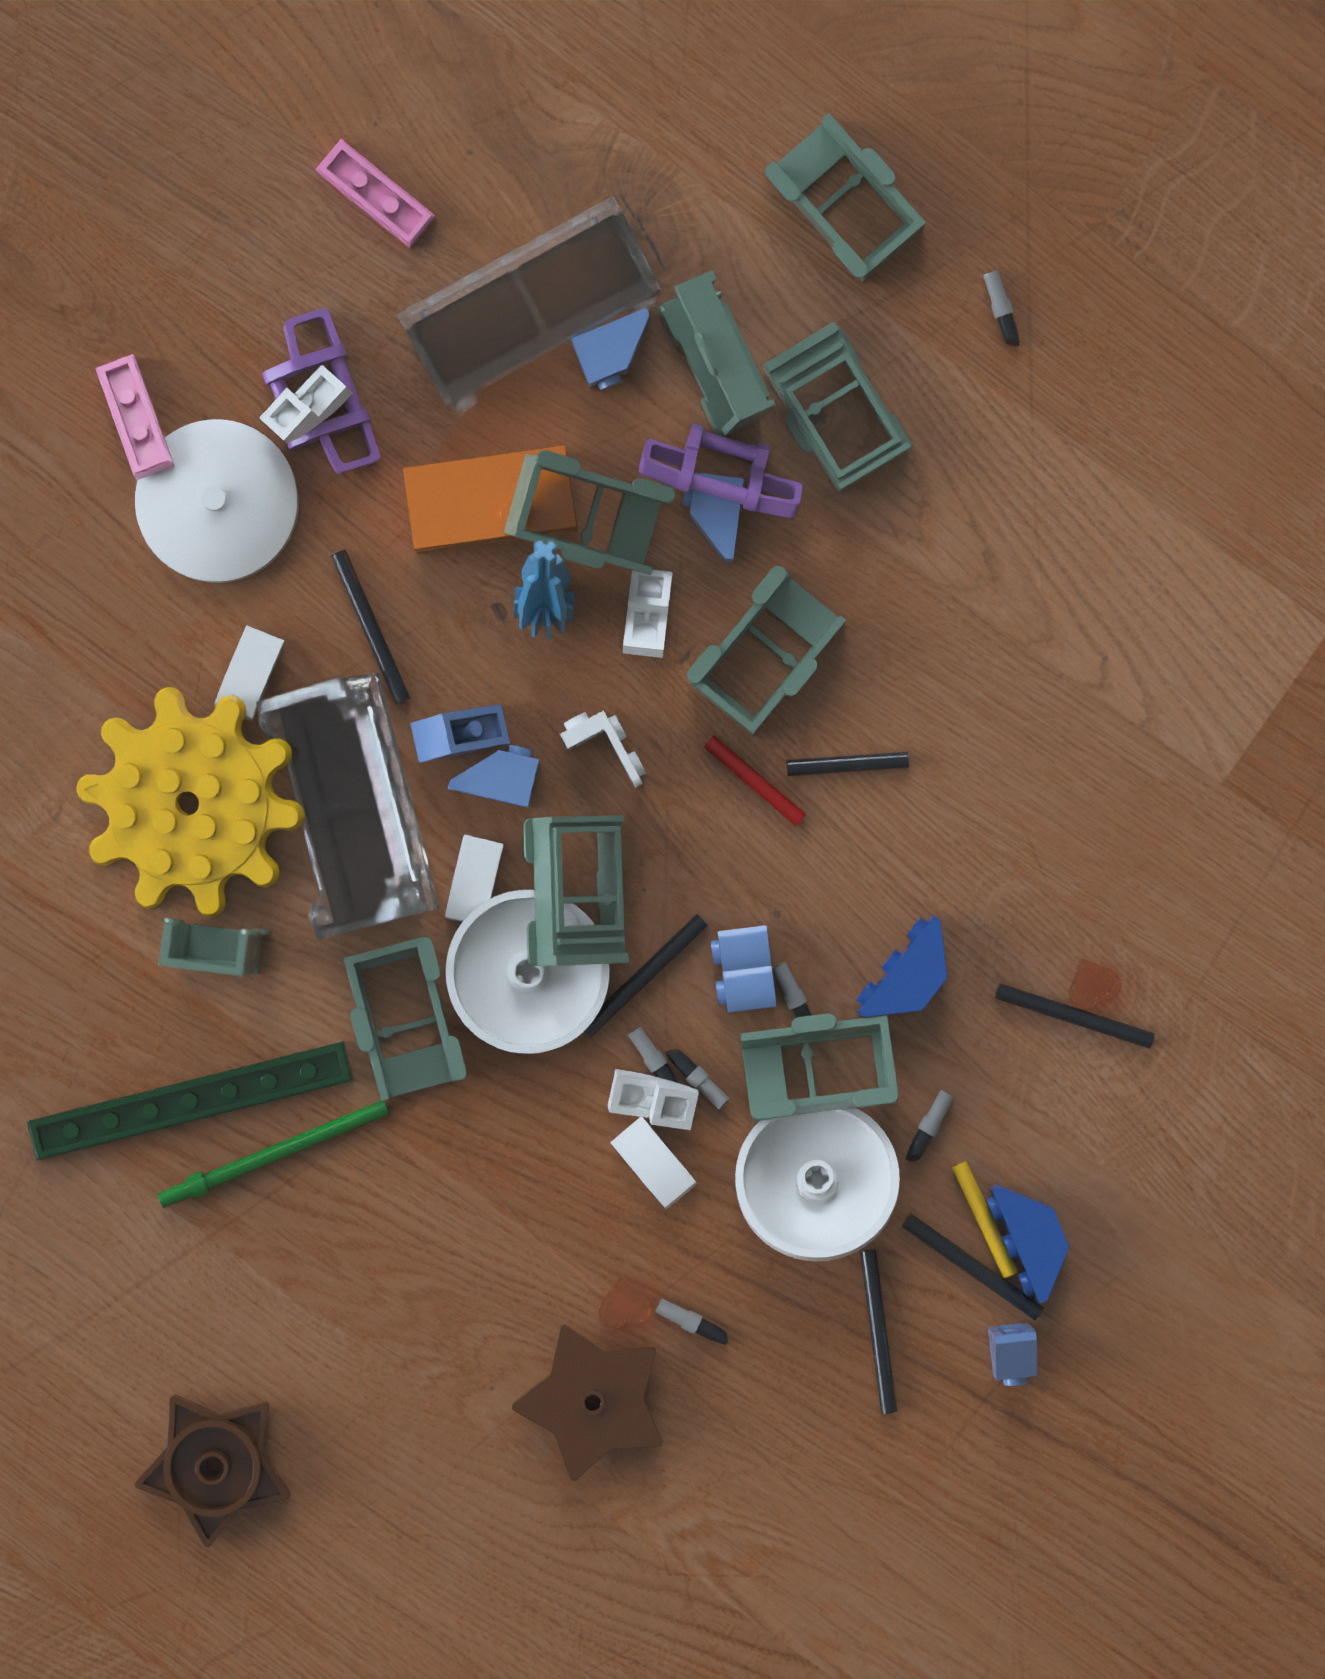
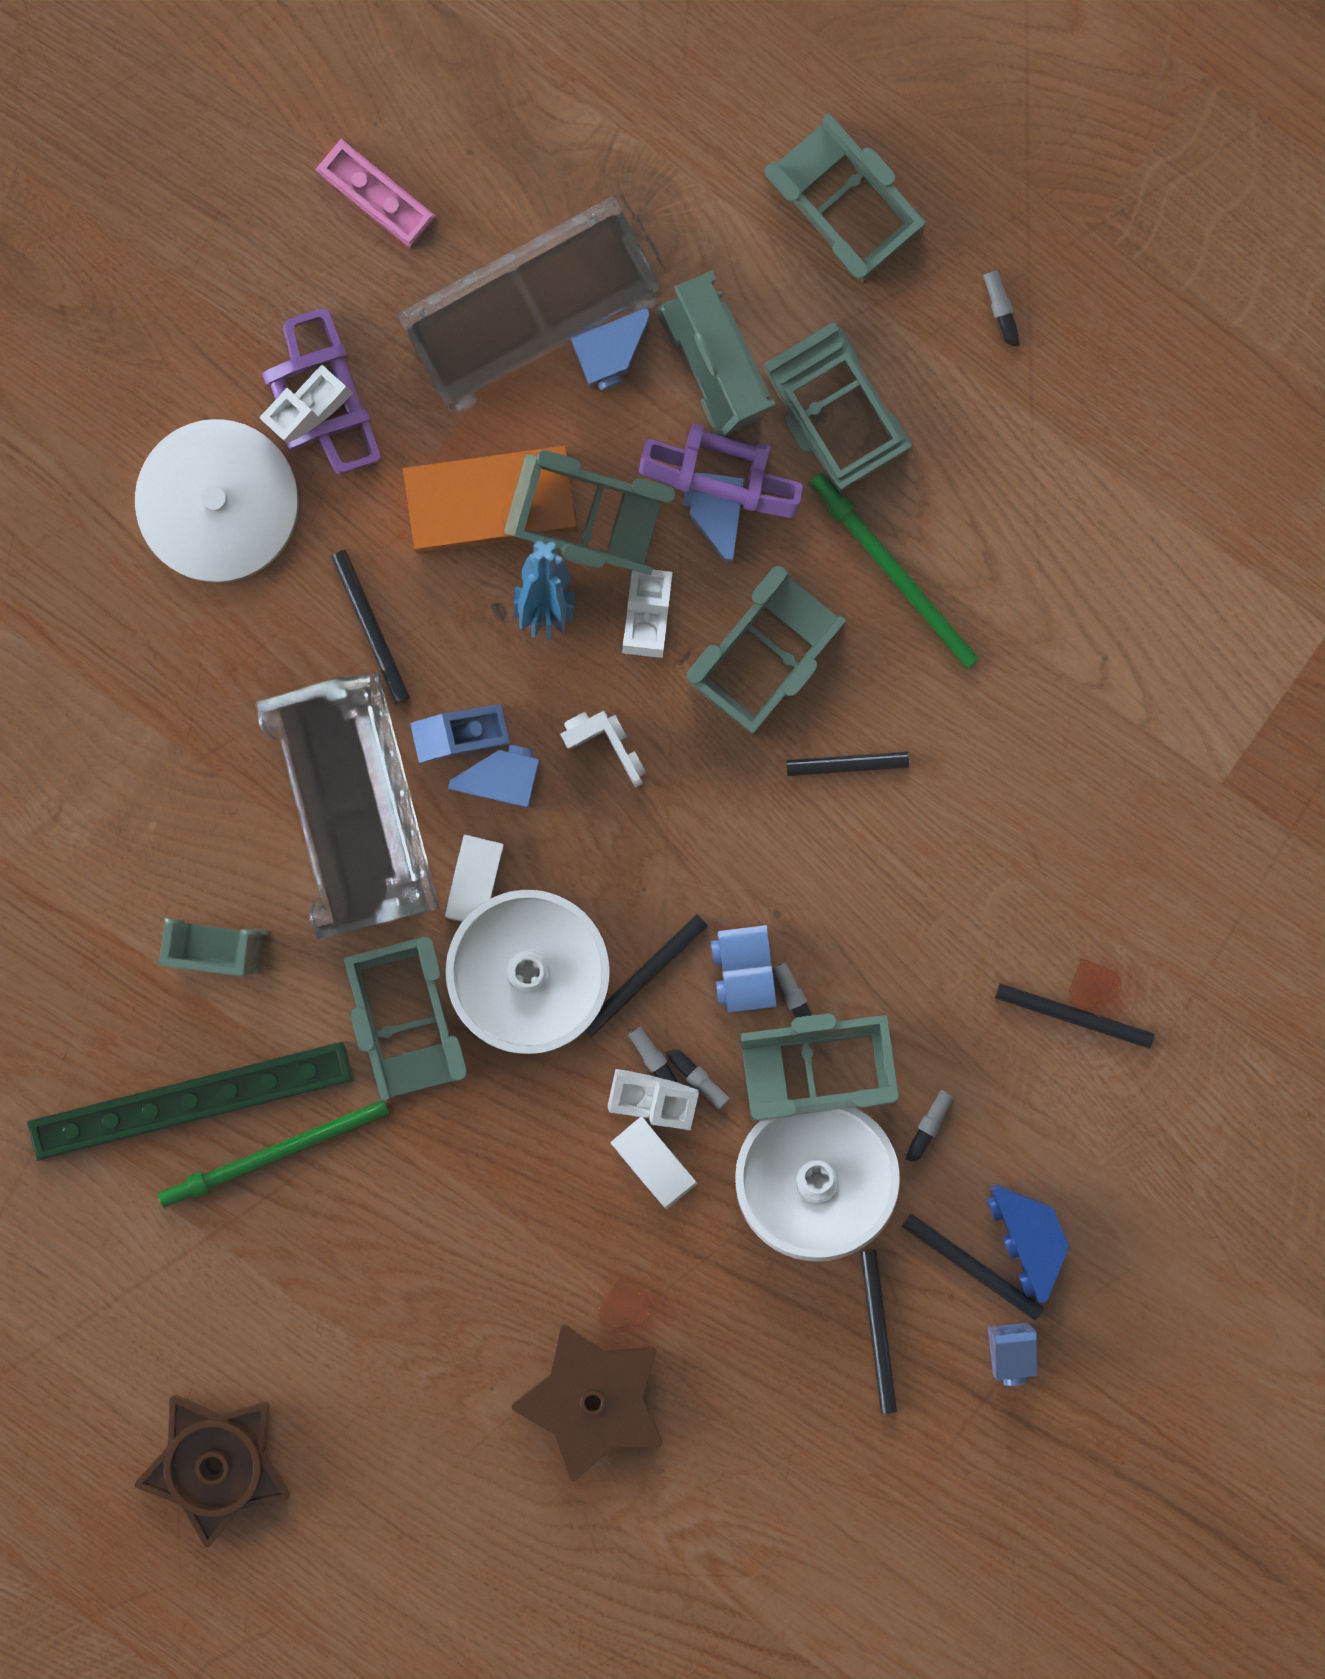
yellow plate [76,687,305,917] -> none
bright pink tile [96,354,175,480] -> none
white slope [214,626,284,722] -> none
sand green piece [523,815,629,966] -> none
light grey piece [654,1298,728,1345] -> none
red bar [704,735,806,826] -> none
blue slope [856,915,947,1017] -> none
yellow bar [952,1160,1018,1278] -> none
none -> green bar [810,472,979,669]

